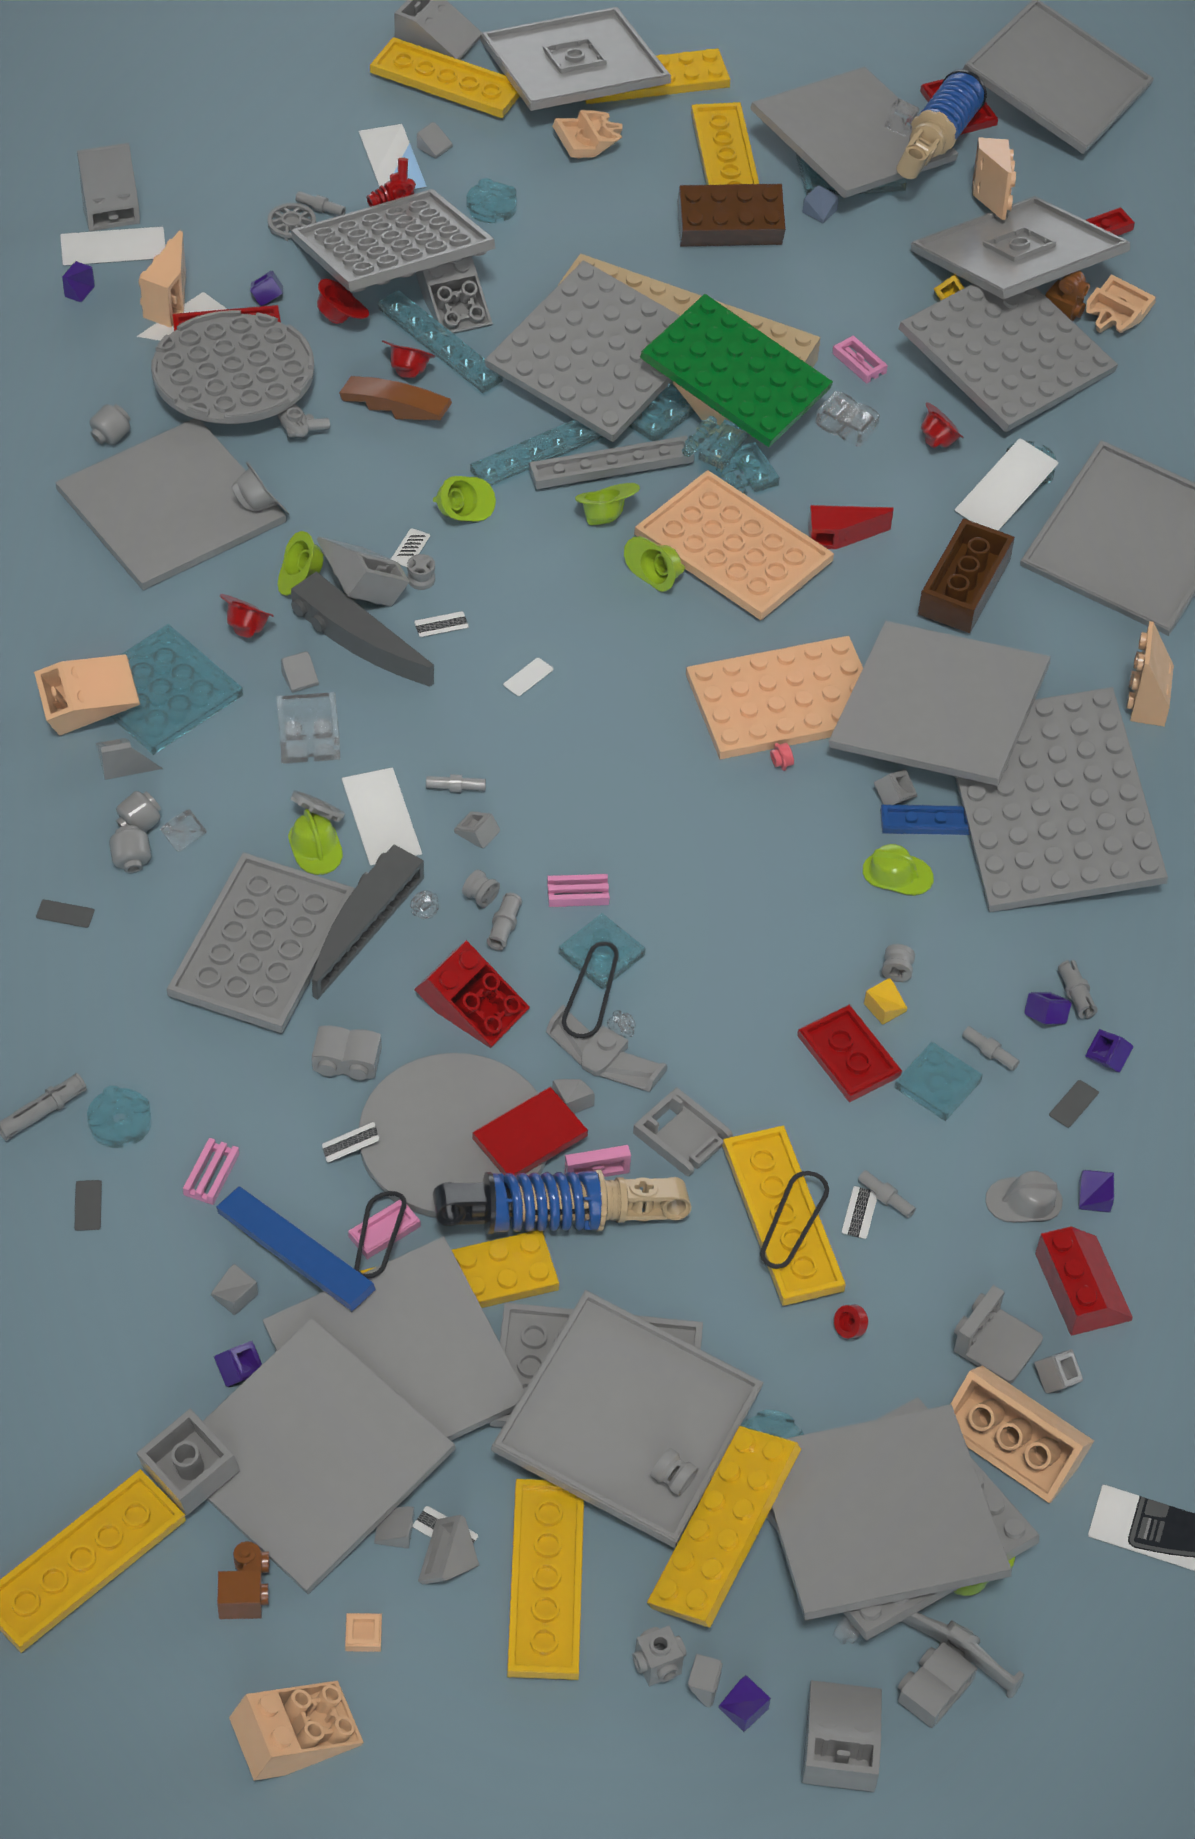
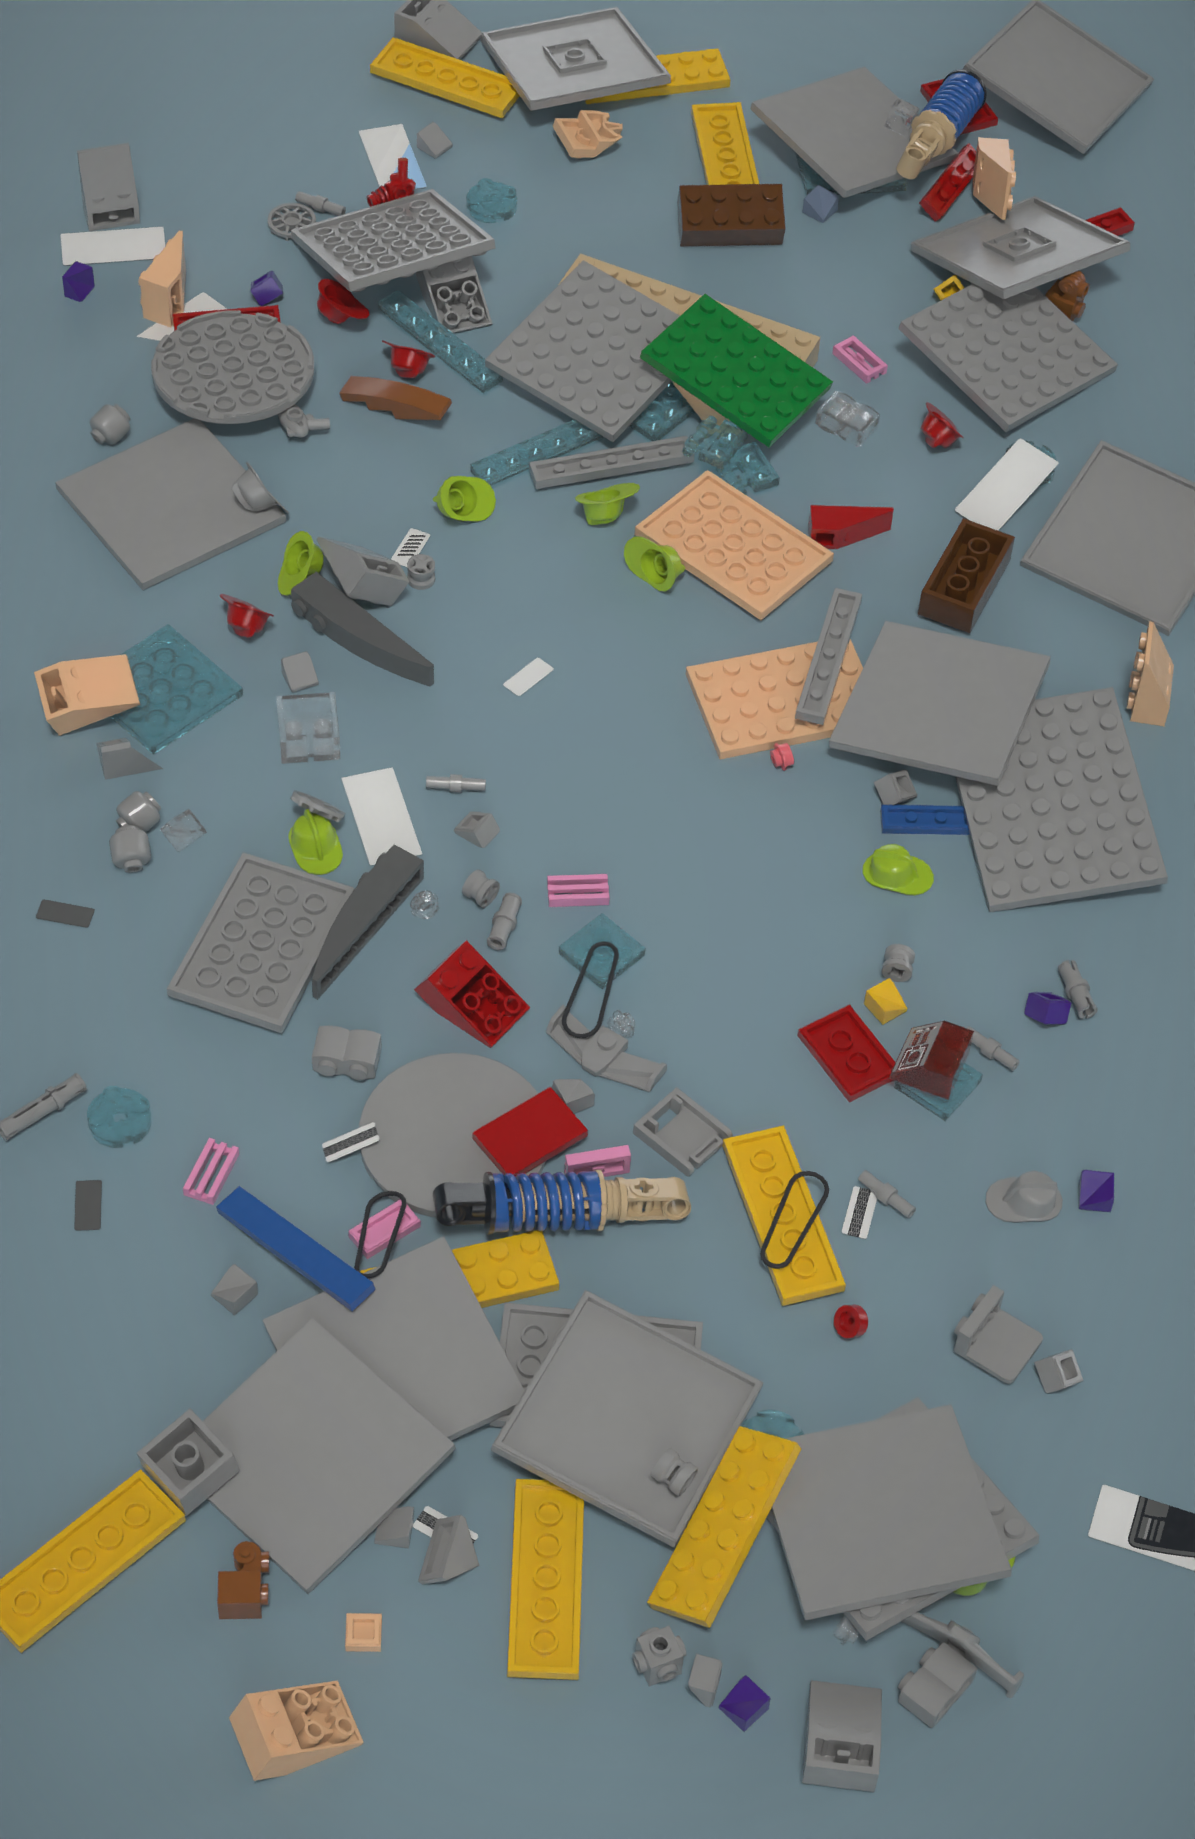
dark purple slope [214,1341,262,1387] -> none
sticker [414,611,469,637] -> none
light nougat slope [951,1365,1094,1503] -> none
red slope [1035,1226,1133,1336] -> none
dark grey sticker [1049,1080,1099,1128] -> none
dark purple slope [1085,1029,1134,1072] -> none
light nougat plate [1086,274,1156,333] -> none
none -> light grey plate [795,588,862,725]
none -> clear red slope [889,1020,974,1100]
none -> red tile [919,143,976,222]

